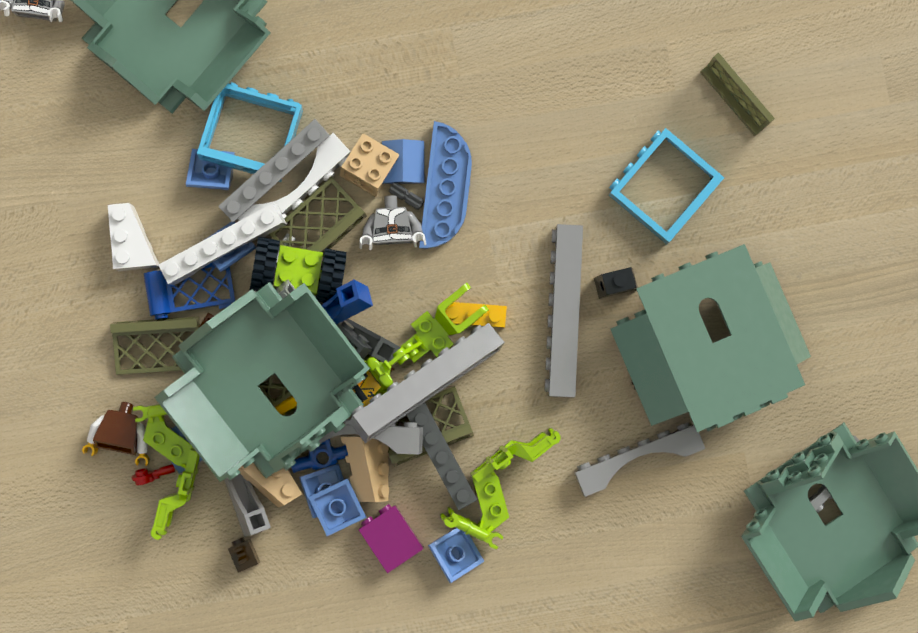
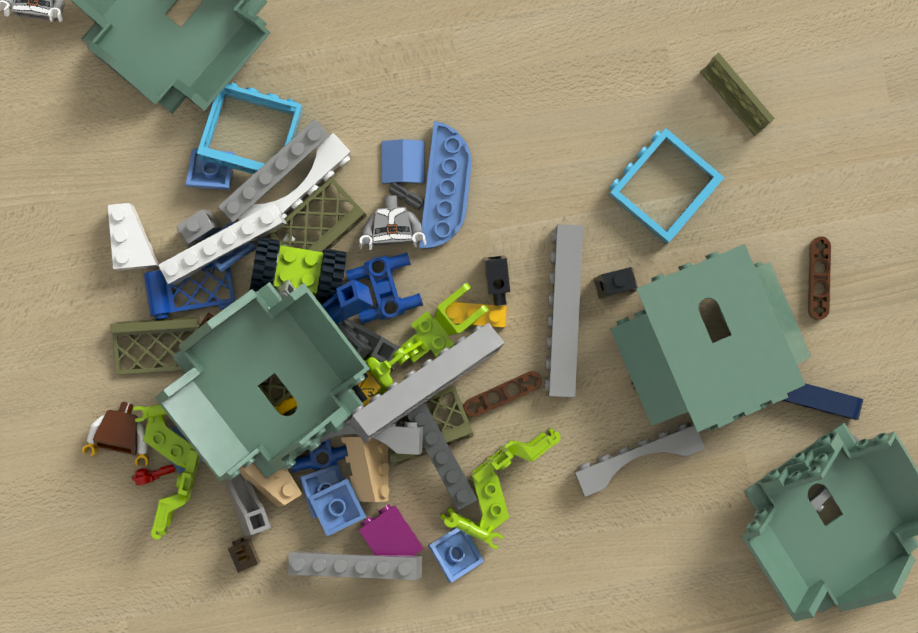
tan bracket [339,134,399,197] -> none
none -> light grey torso [177,209,223,248]
none -> light grey arch [288,551,422,580]
none -> blue piece [346,252,423,324]
none -> reddish brown beam [464,371,542,417]
none -> black torso [484,255,510,306]
none -> dark blue beam [782,383,864,420]
none -> reddish brown beam [808,236,831,320]

